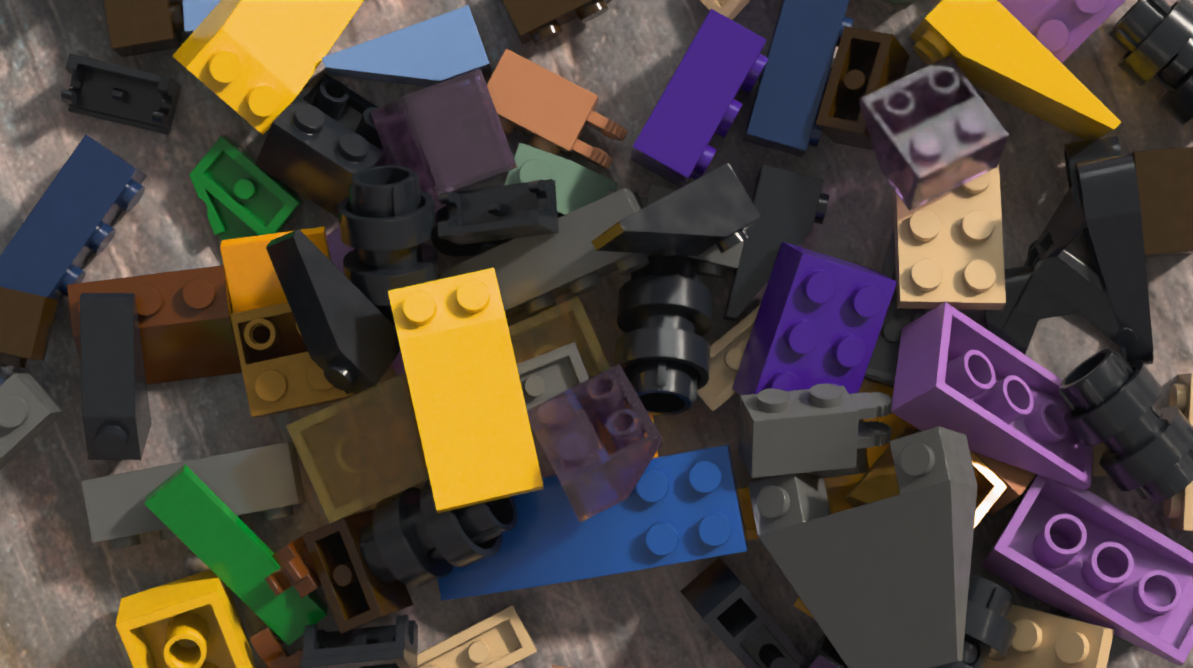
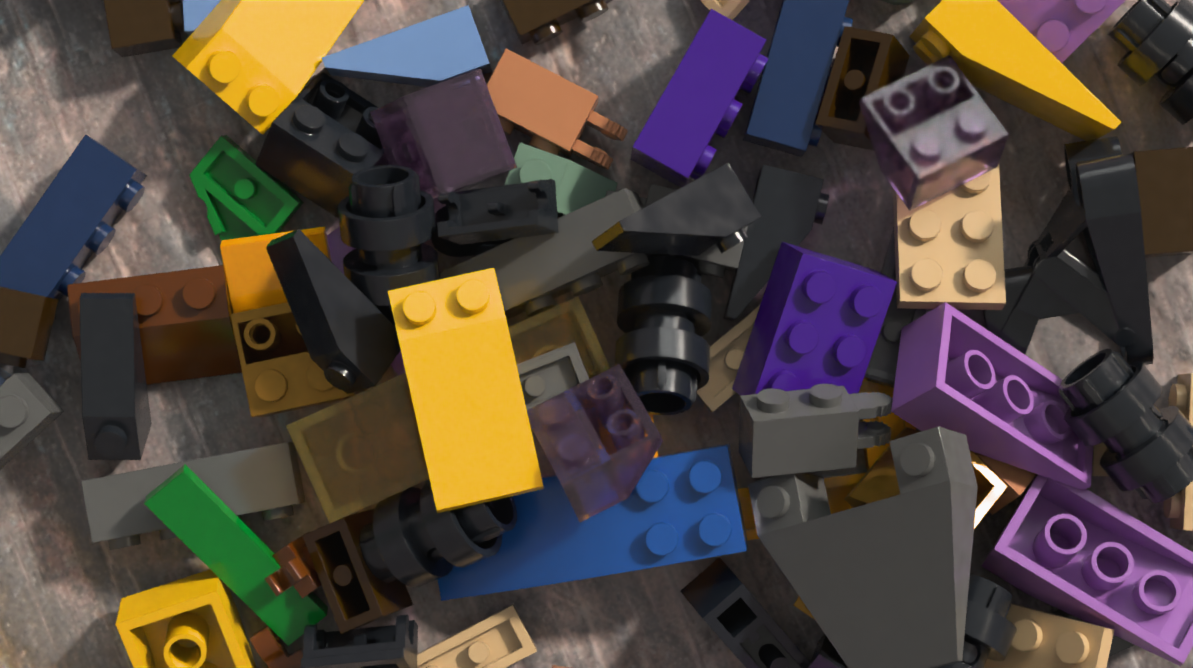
black hinge [61,54,181,135] -> none

